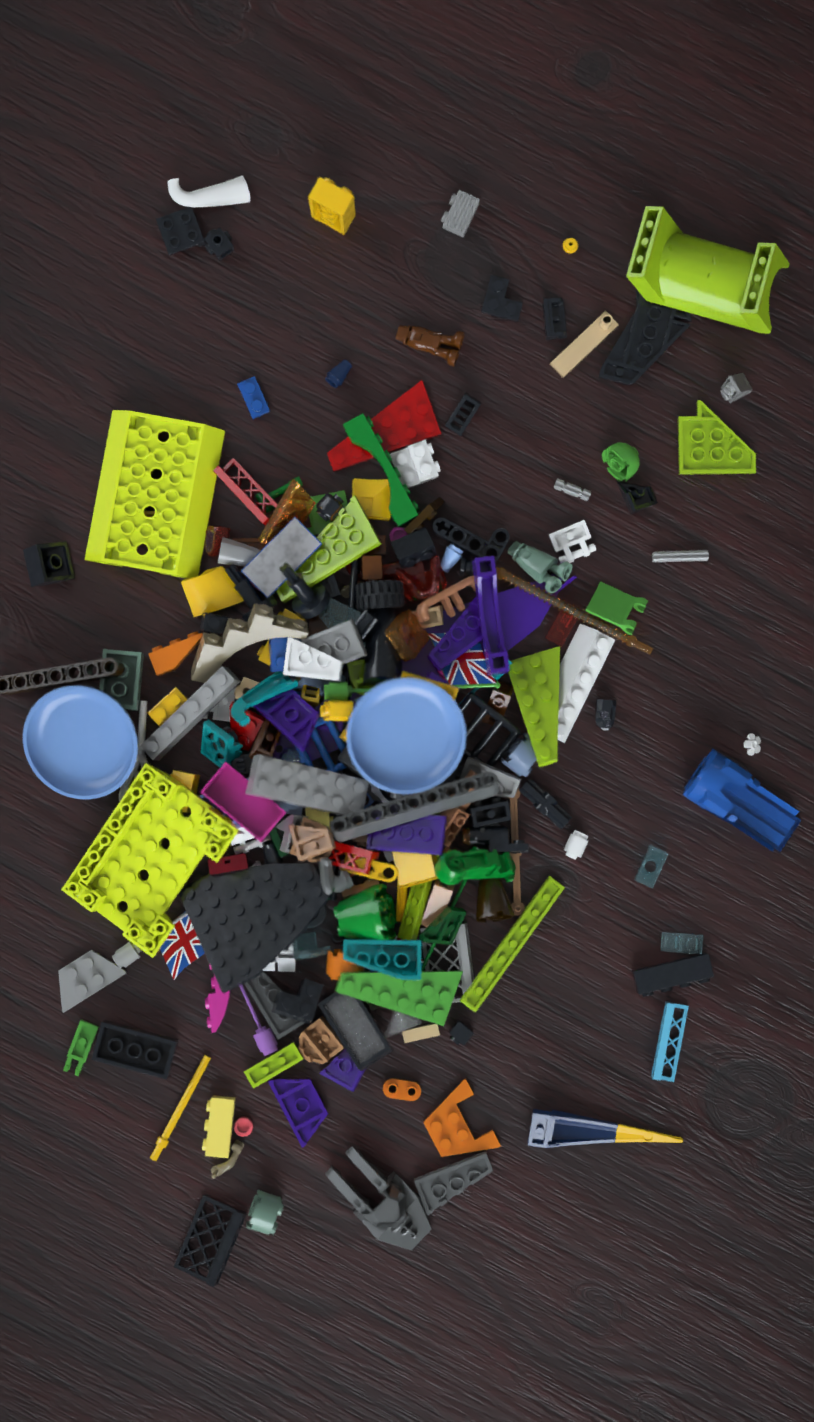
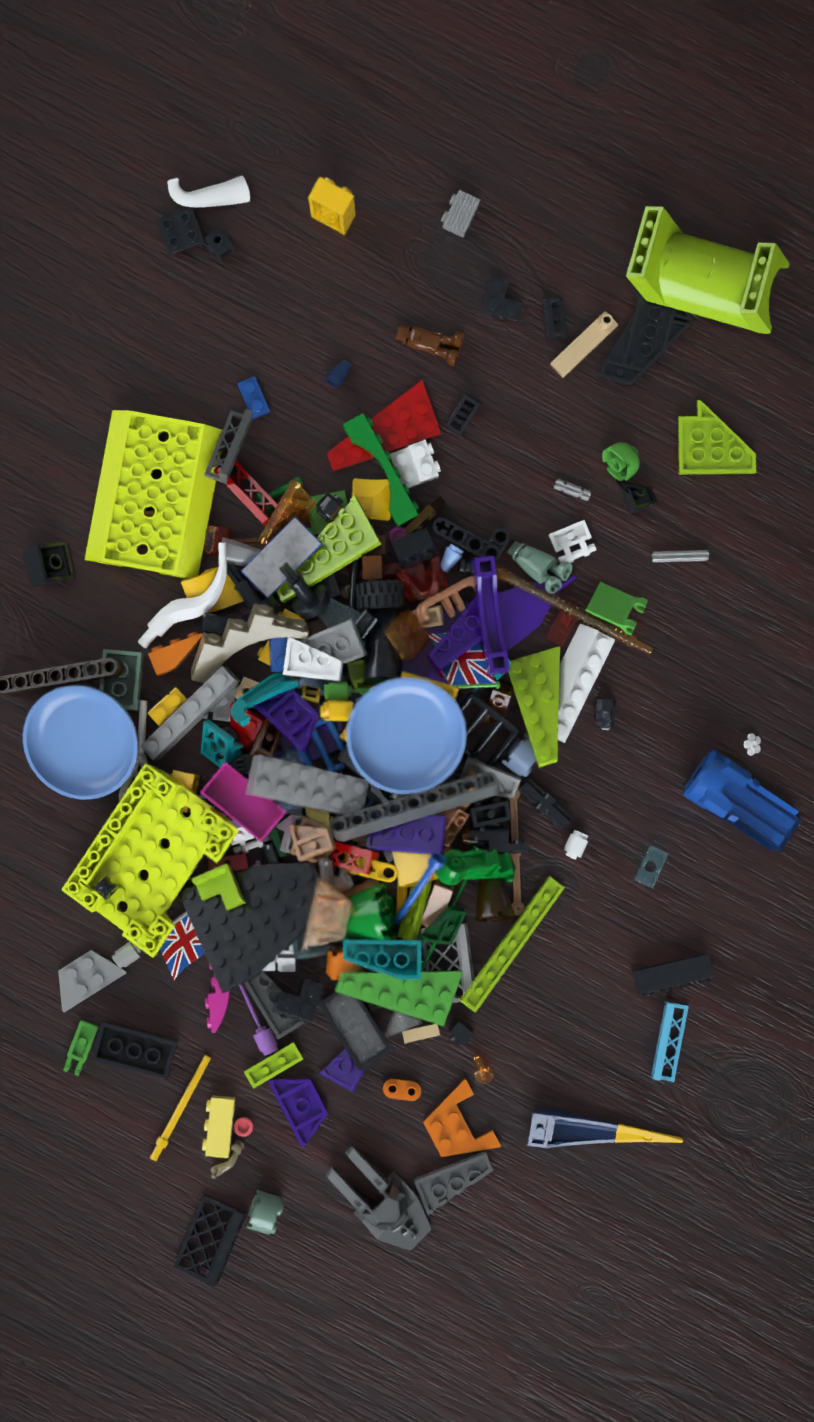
medium nougat slope [298,1015,345,1064] -> none
yellow piece [563,238,578,254] -> none
clear light blue slope [661,932,703,954] -> none
light grey slope [720,373,753,404] -> none
none -> black wheel [94,876,119,900]
none -> white animal [138,542,227,648]
none -> lime panel [192,864,246,910]
none -> dark grey fence [205,409,253,484]
none -> clear orange wing [301,877,352,950]
none -> blue piece [393,852,446,924]
none -> clear orange plate [473,1056,494,1084]

